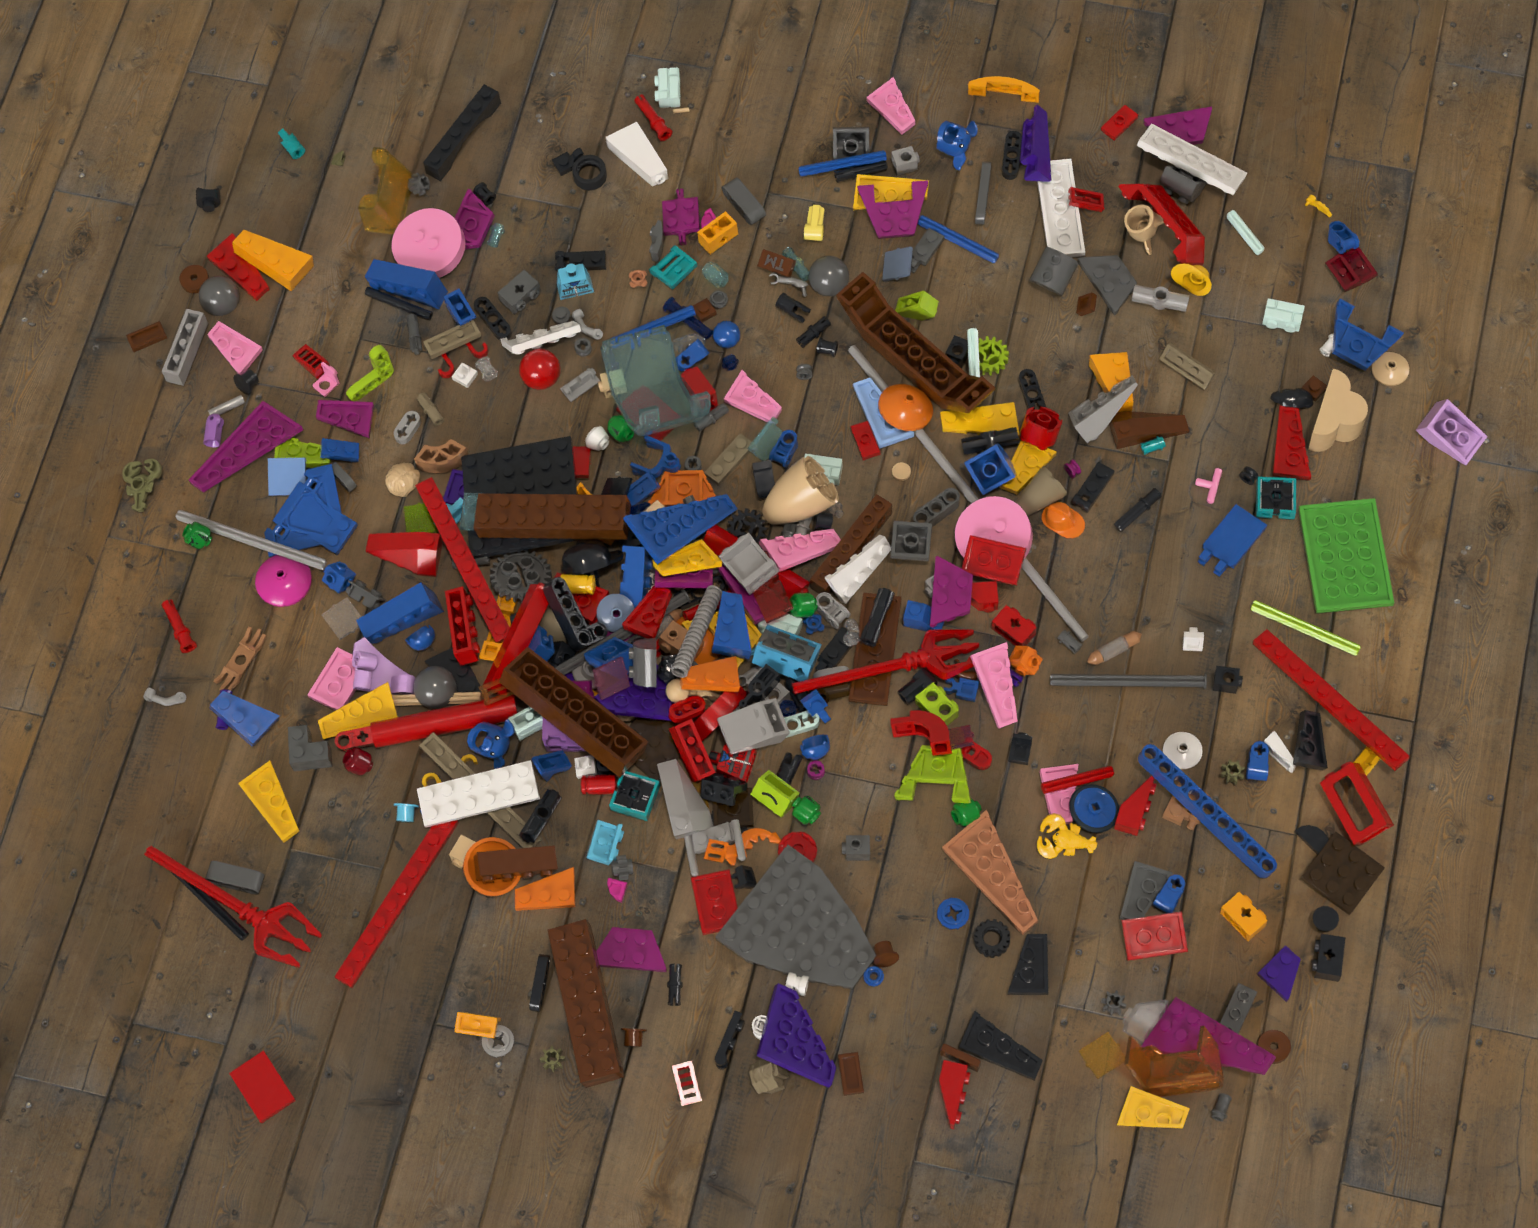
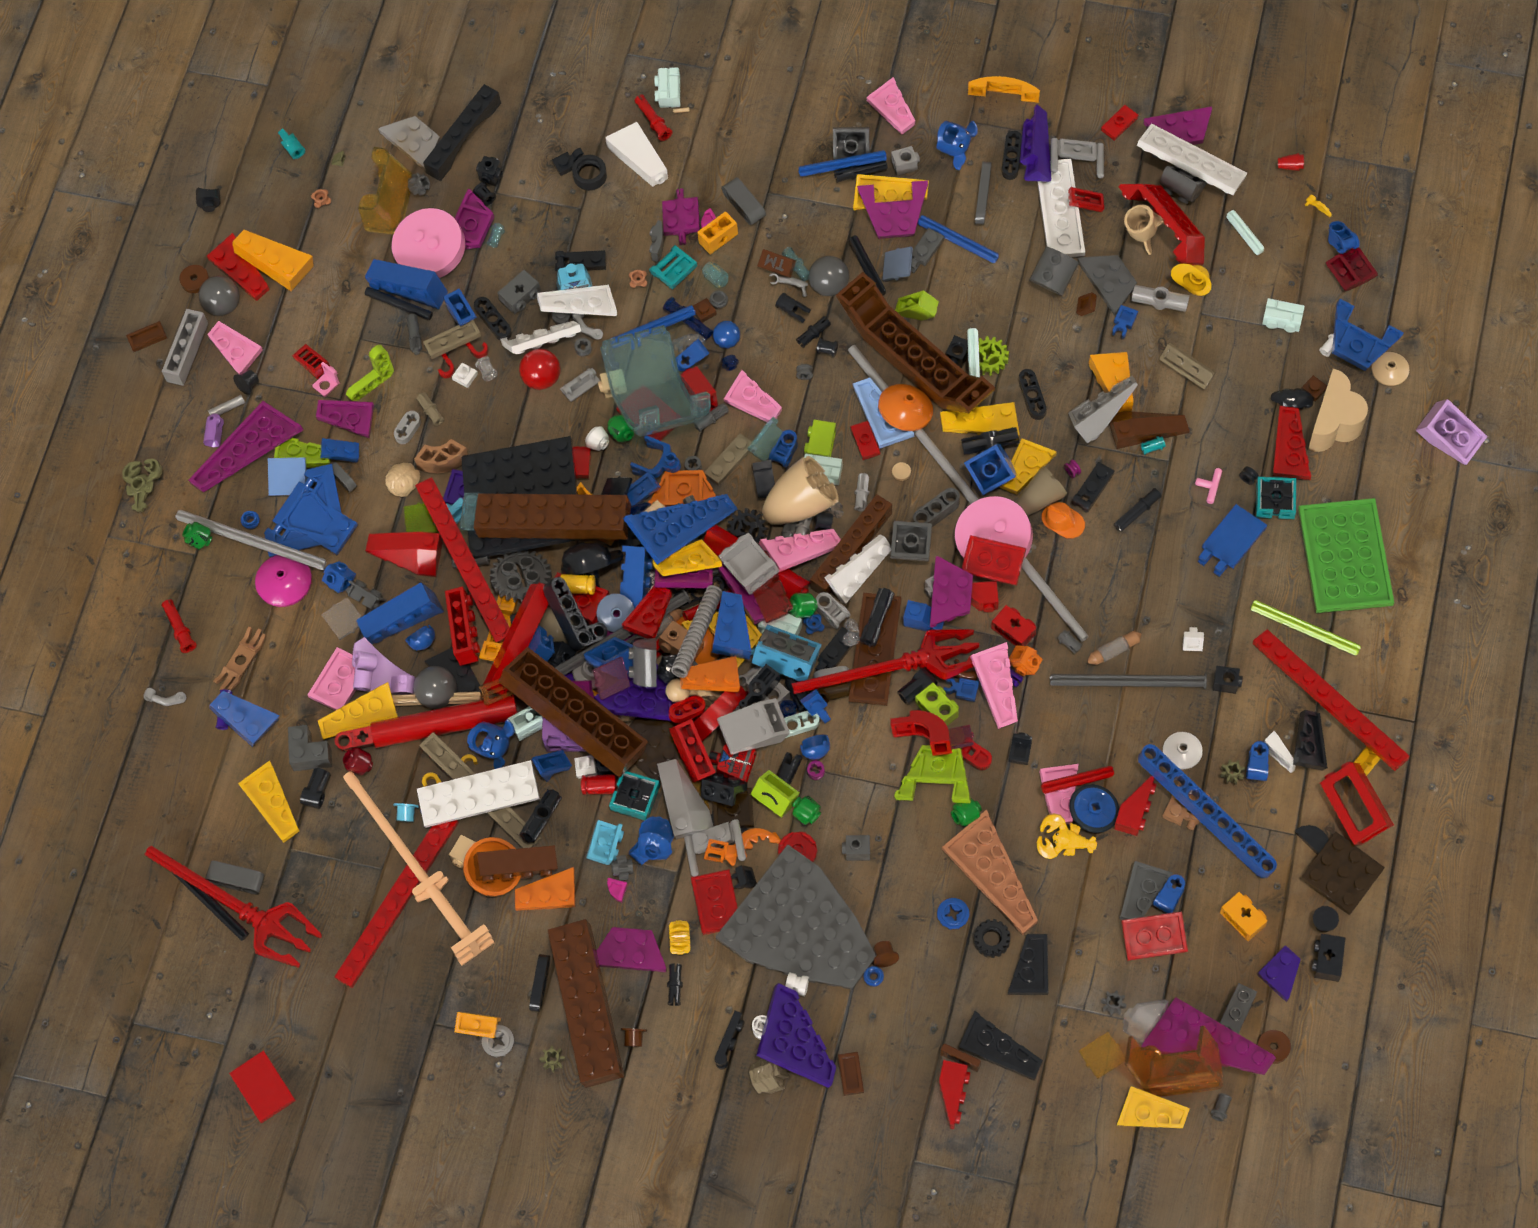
slope [672,1061,702,1106] -> none
light yellow piece [804,205,825,241] -> none
red brick [1020,407,1062,450] -> none
none -> blue plate [241,511,260,529]
none -> black piece [300,768,331,809]
none -> nougat plate [311,189,331,208]
none -> light nougat piece [343,771,494,966]
none -> light grey wing [379,116,440,171]
none -> black brick [476,156,503,186]
none -> white wing [537,285,617,316]
none -> blue animal [628,816,674,865]
none -> yellow gear [669,920,690,955]
none -> lime brick [804,420,836,457]
none -> black axle [849,235,886,295]
none -> light grey axle [854,473,870,511]
none -> light grey plate [1051,138,1104,178]
none -> blue plate [1112,305,1138,339]
none -> red cone [1278,153,1304,171]

